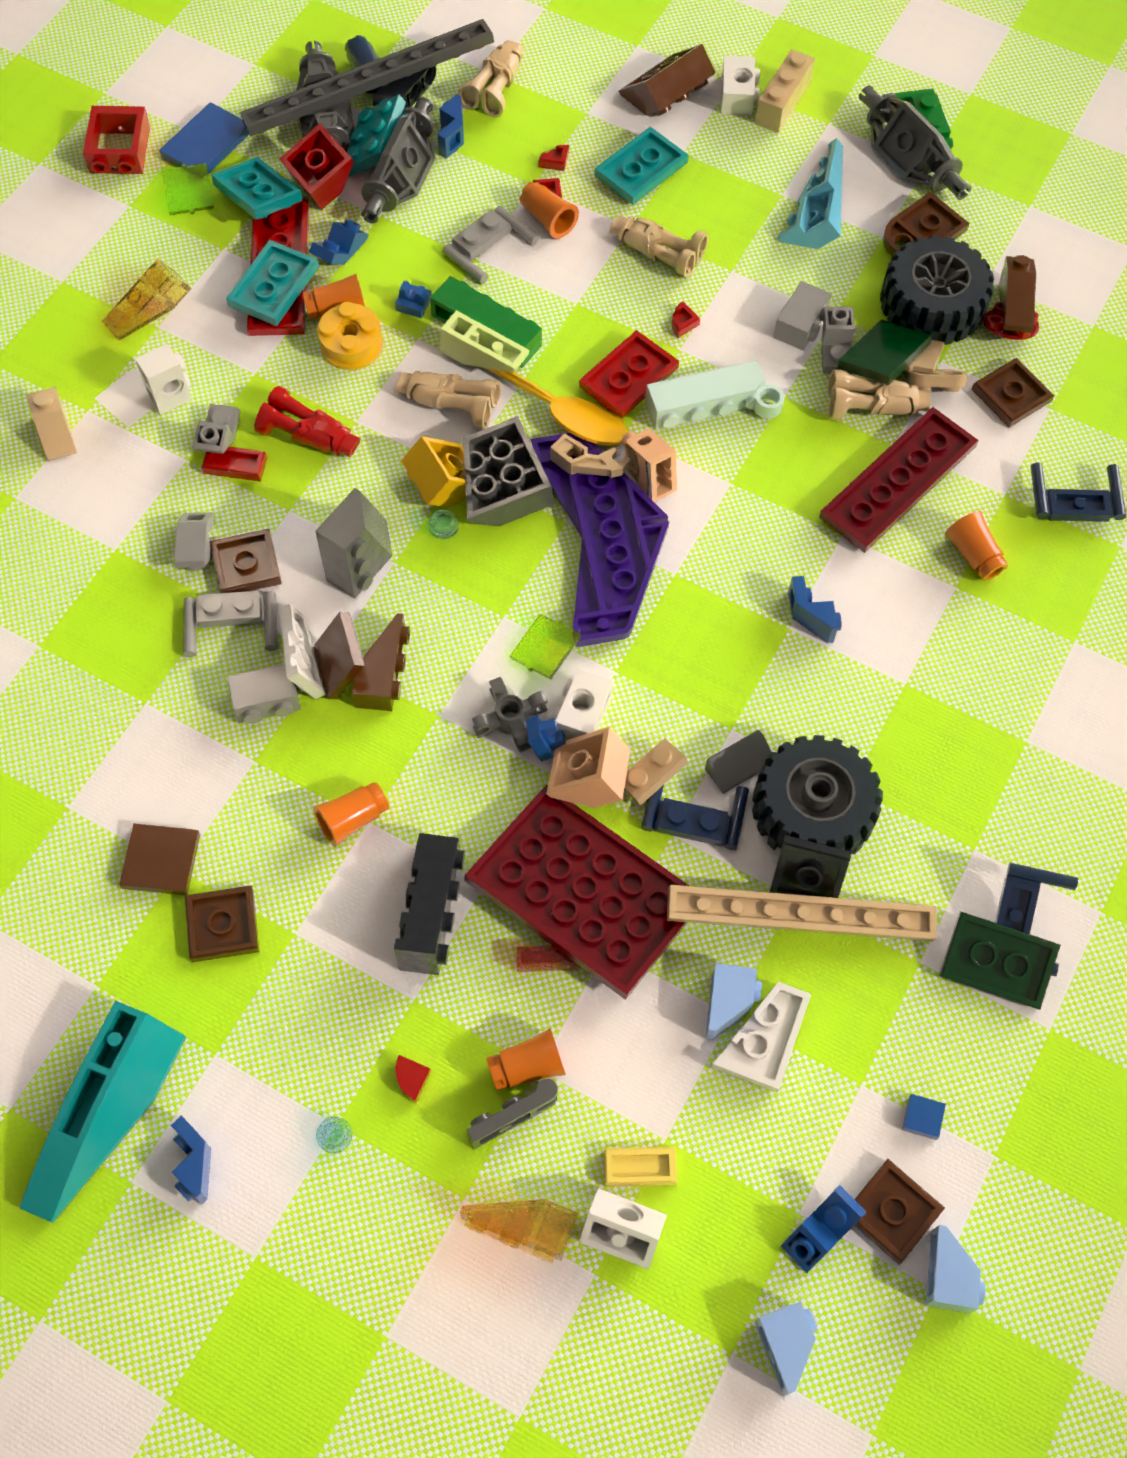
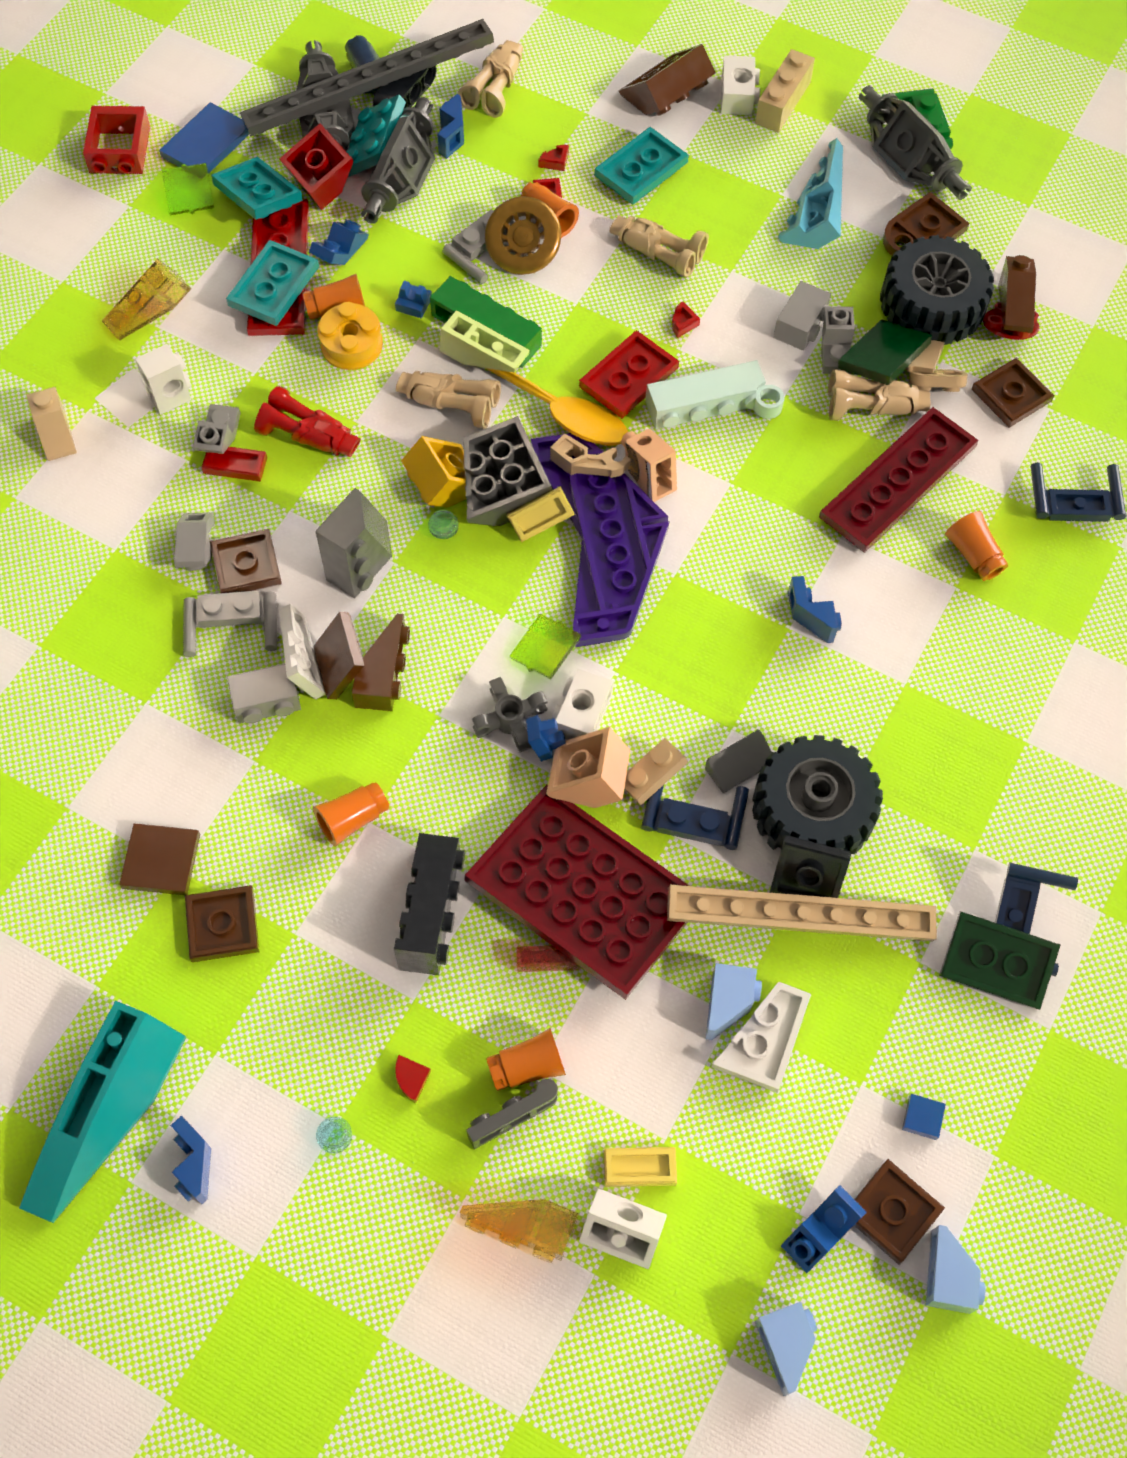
none -> pearl gold wheel [485,196,561,275]
none -> light yellow tile [507,486,575,542]

